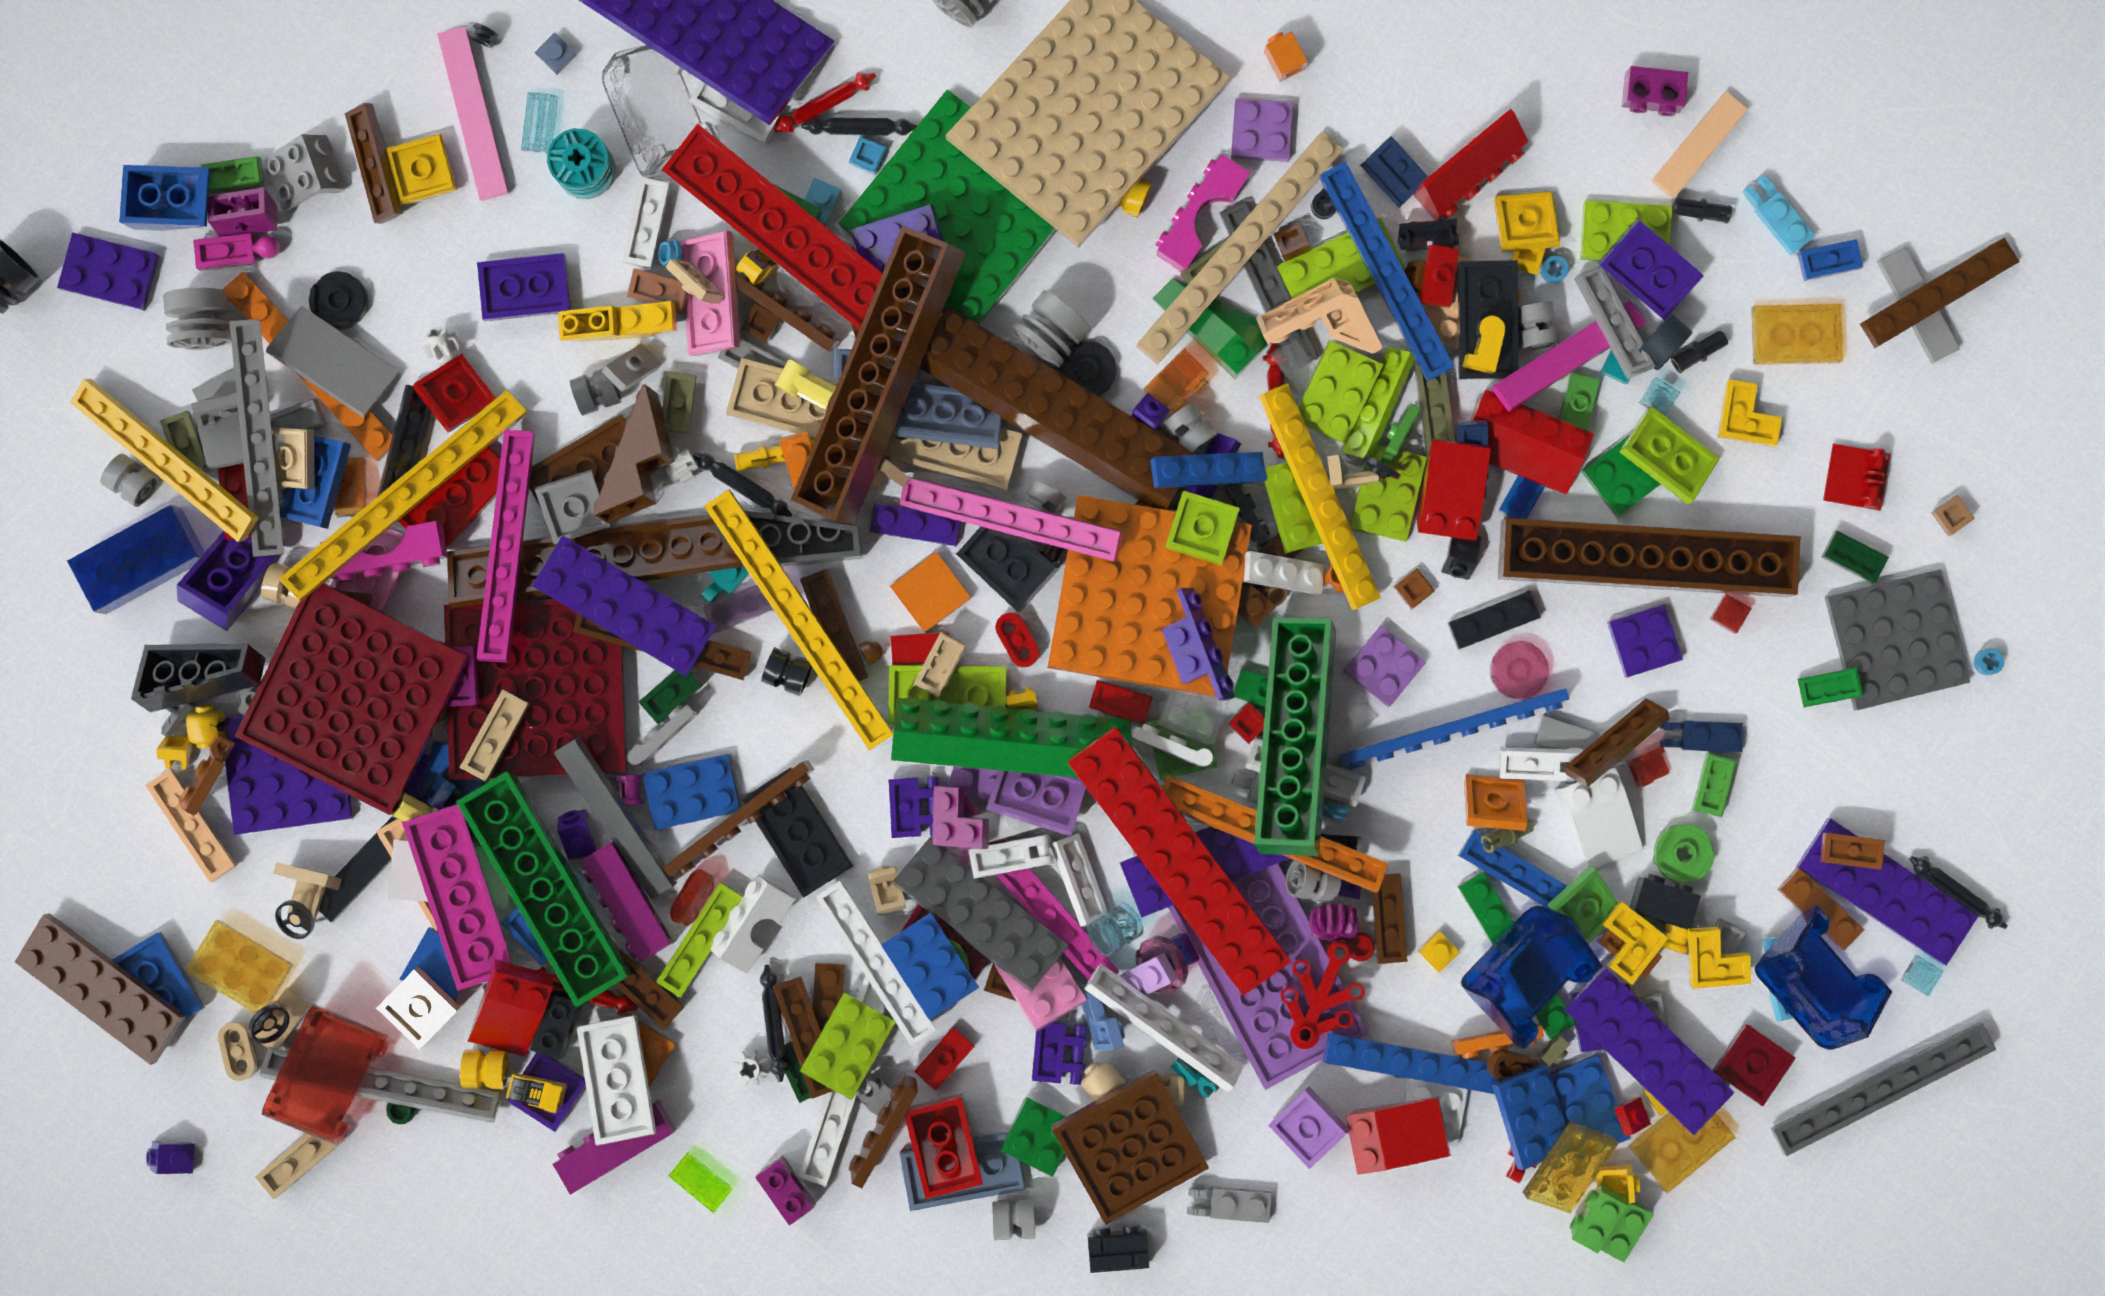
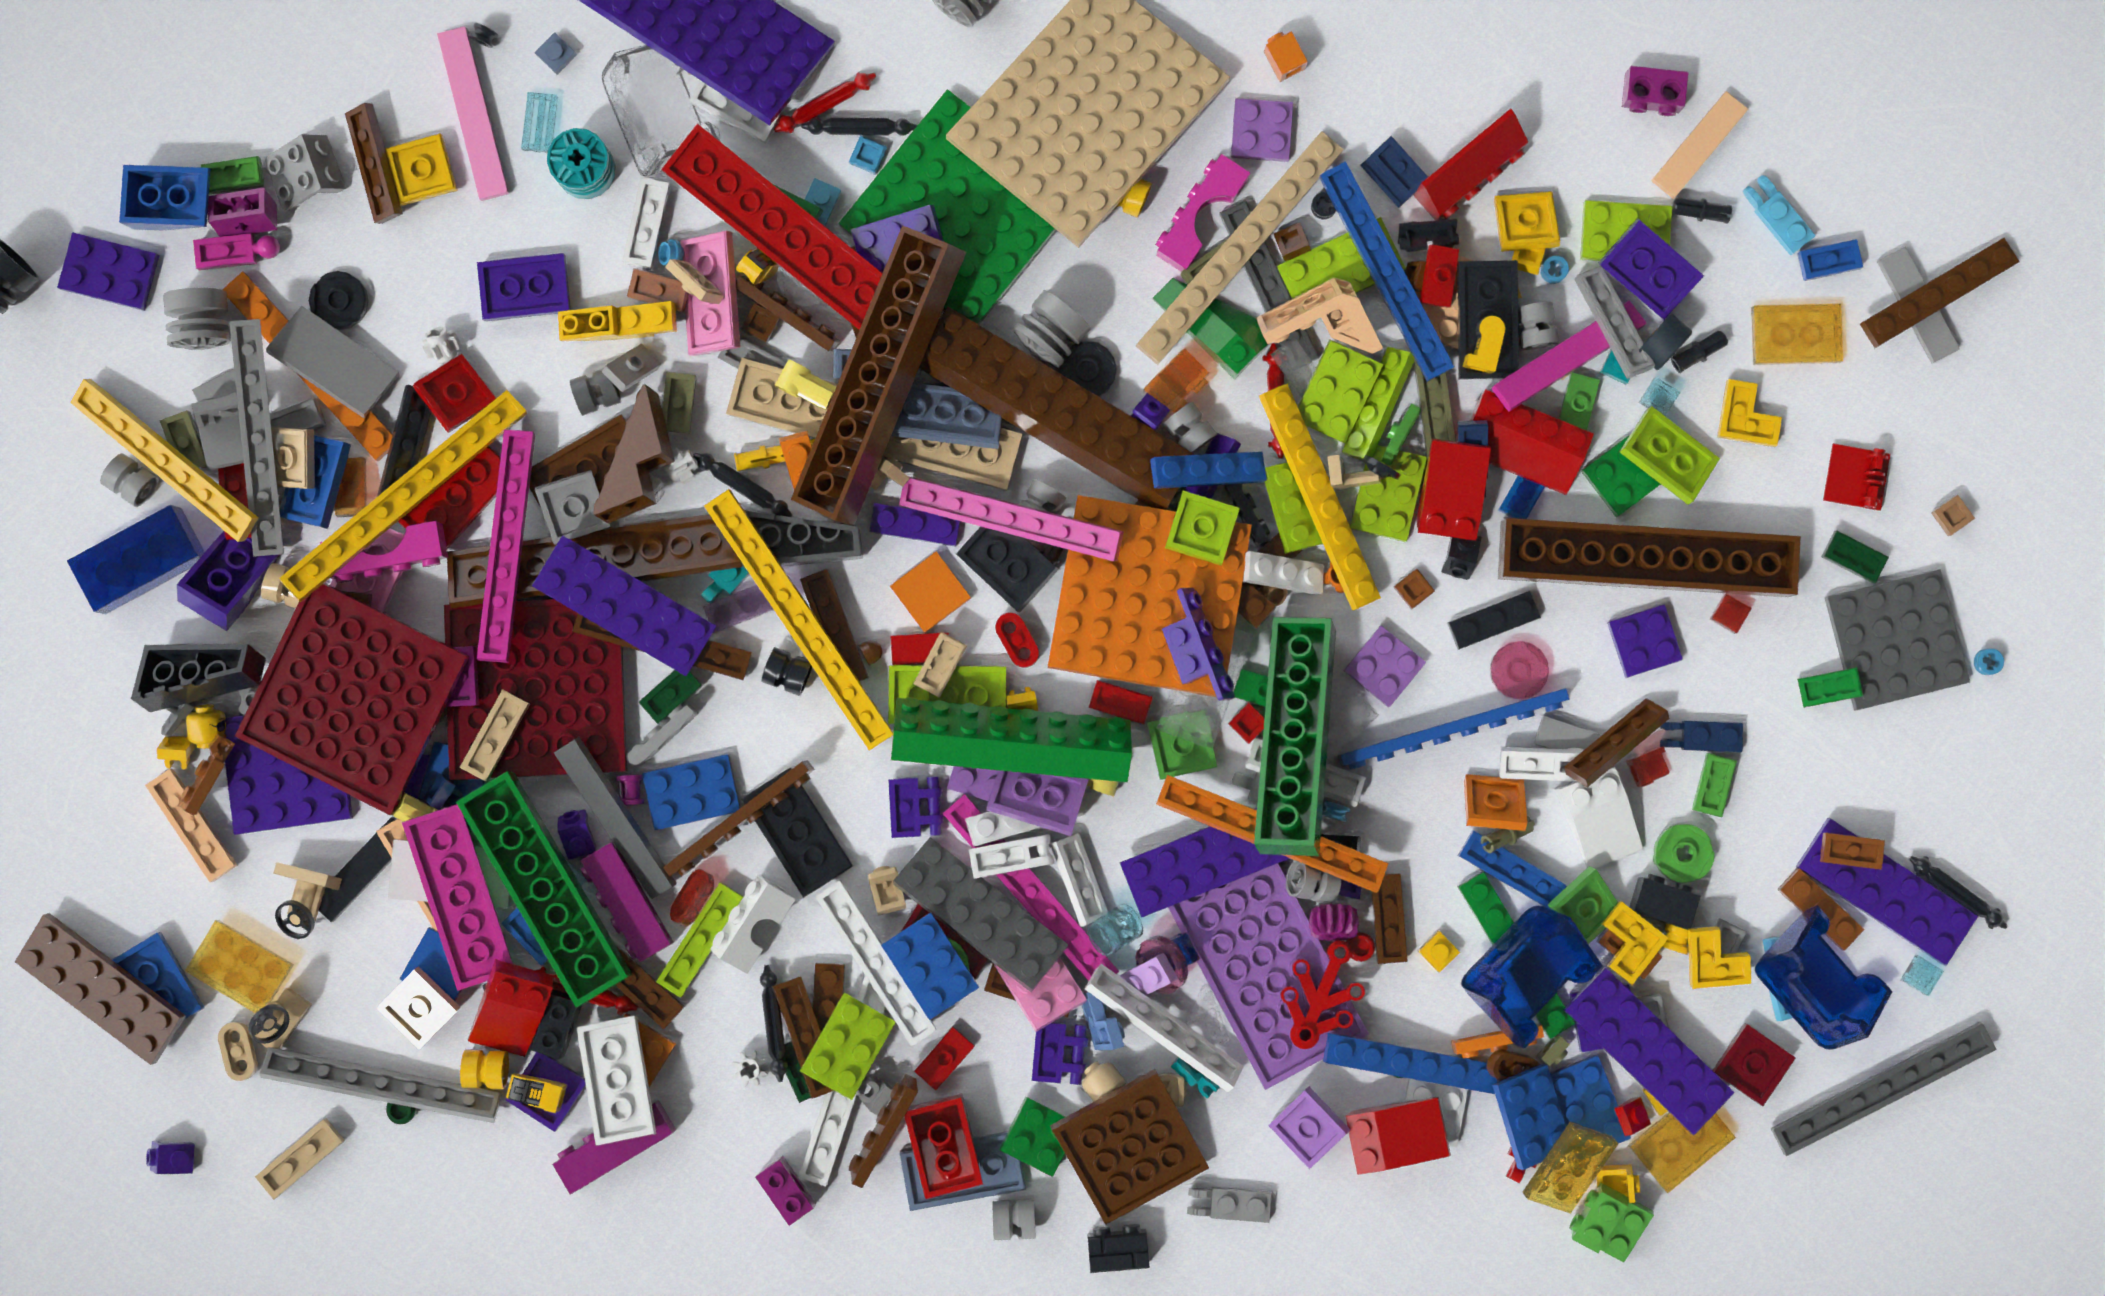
clear red windscreen [262,1004,389,1145] -> none
clear neon green plate [668,1152,733,1214] -> none
magenta plate [933,785,989,849] -> none
red plate [1067,726,1291,996] -> none
white plate [1131,724,1213,767] -> none

